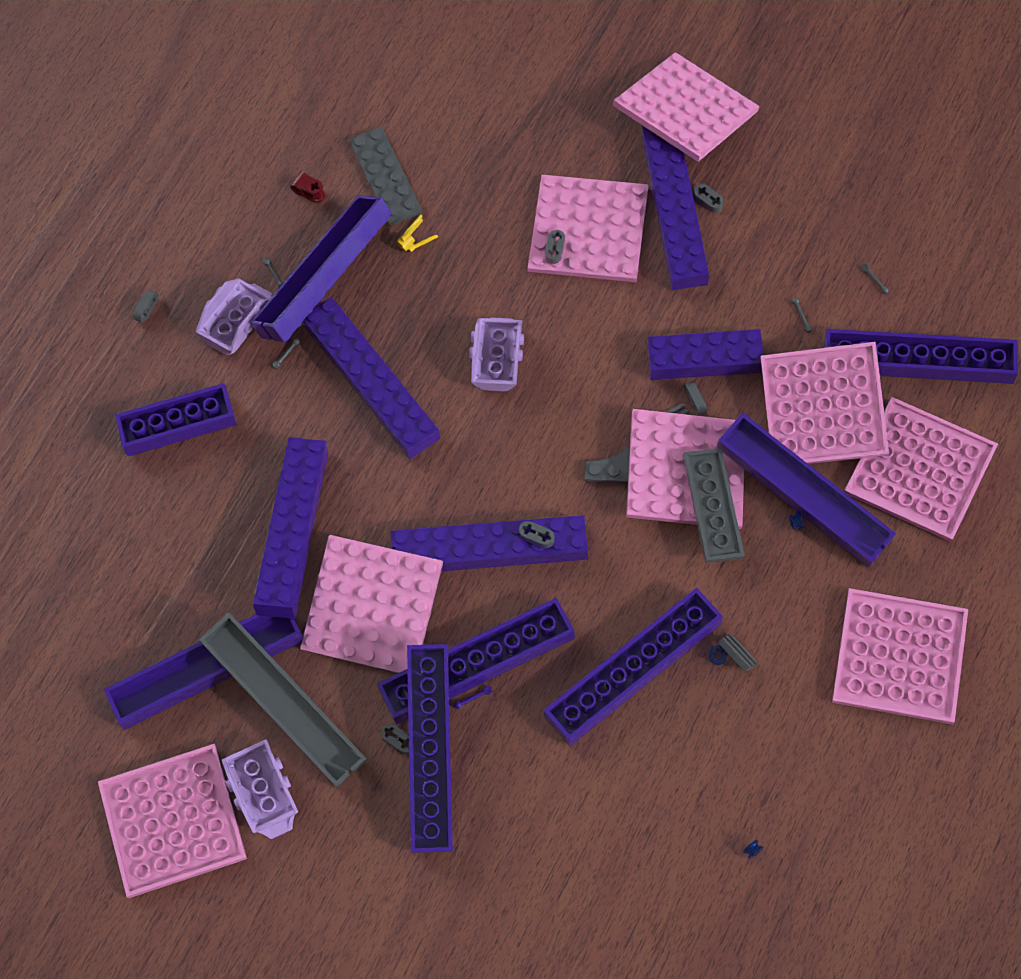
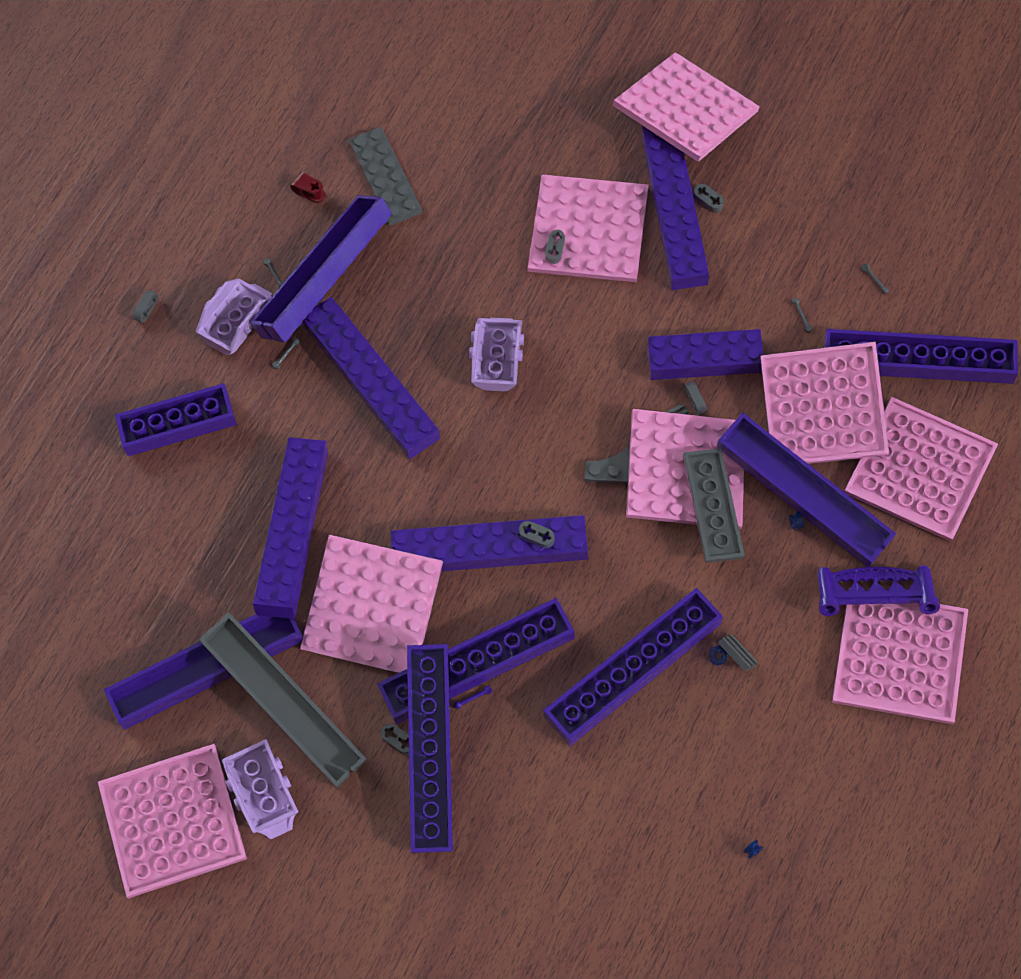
yellow plant [396,214,438,252] -> none
none -> dark purple piece [817,565,940,616]

